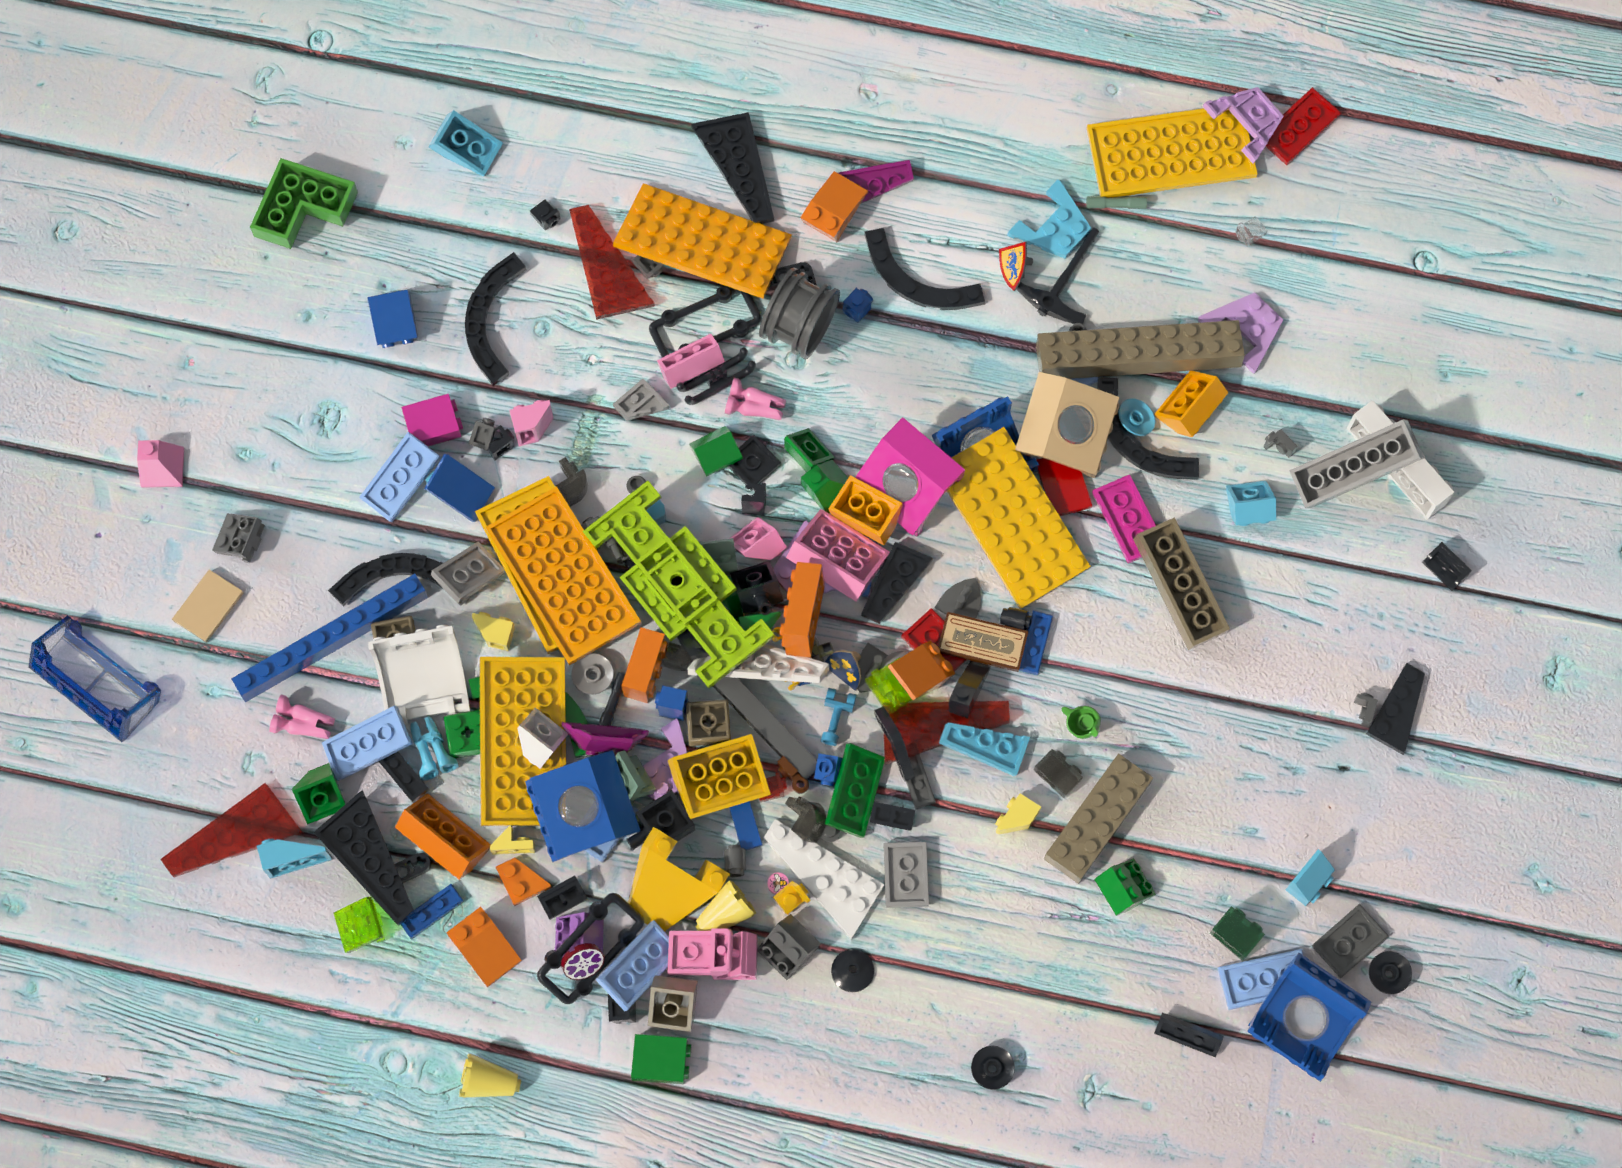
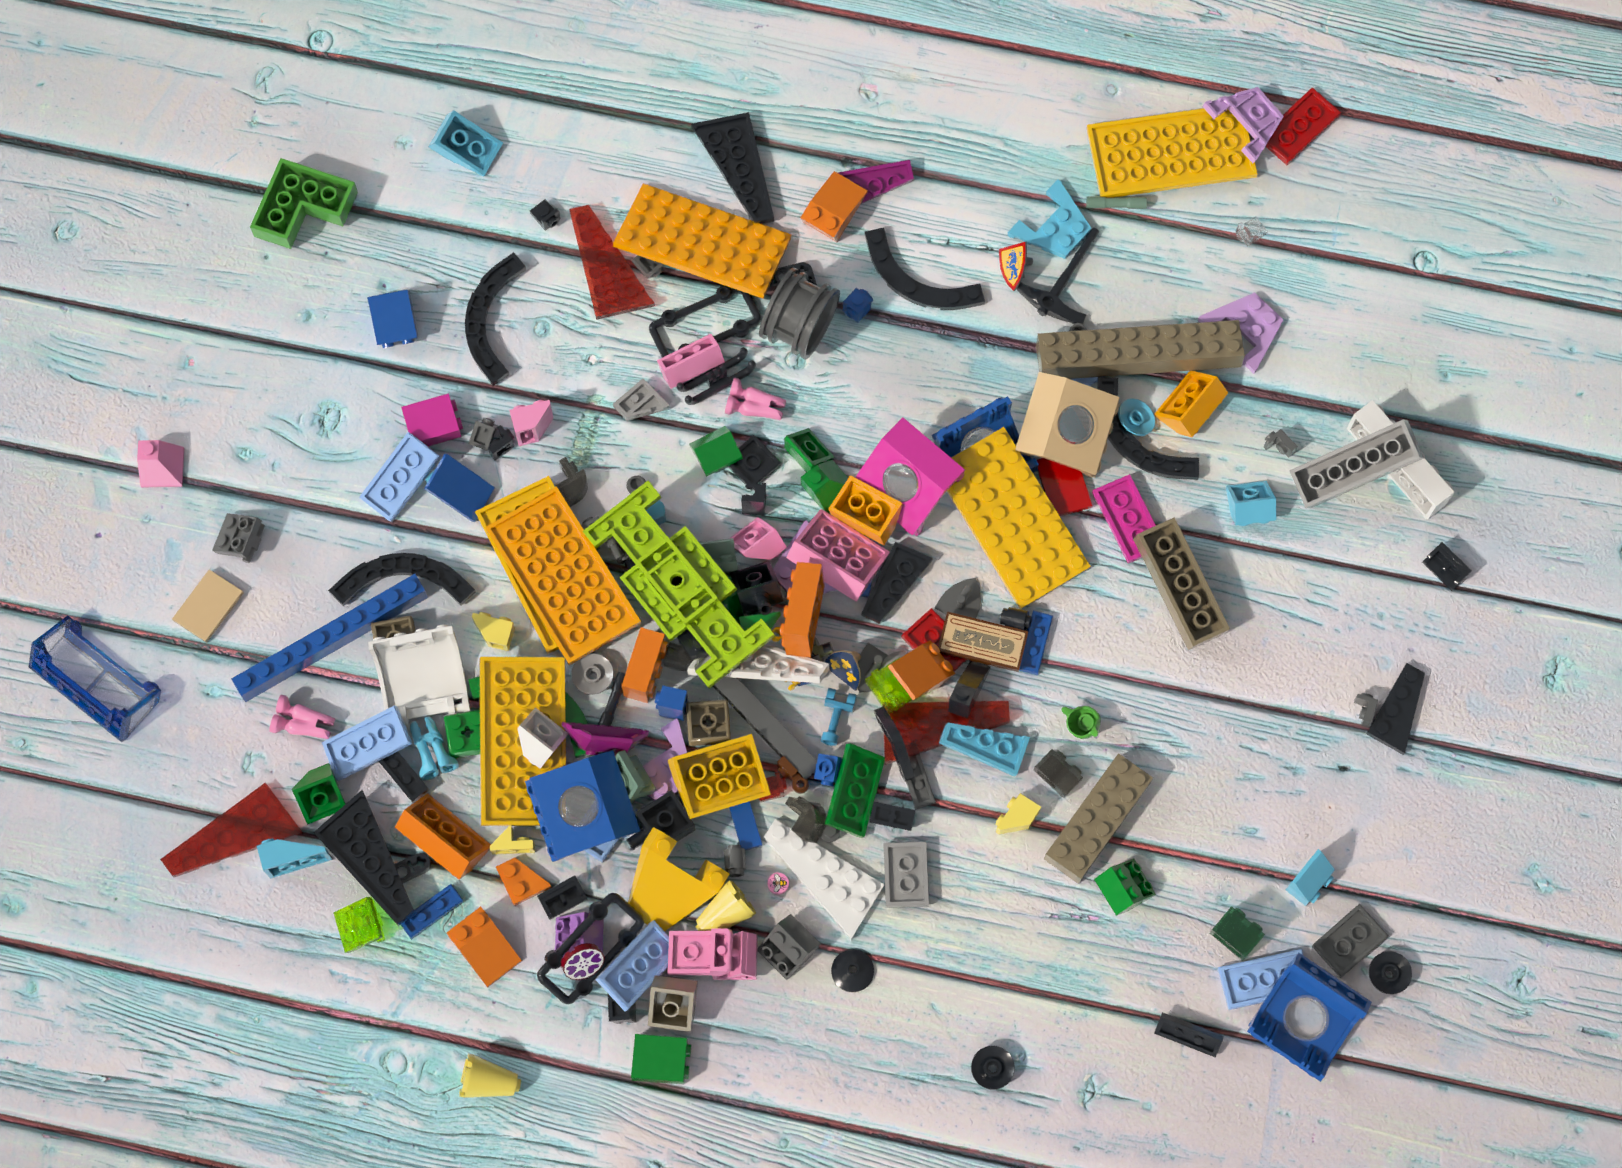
light grey plate [431,542,505,603] -> none
yellow bracket [773,881,811,915] -> none

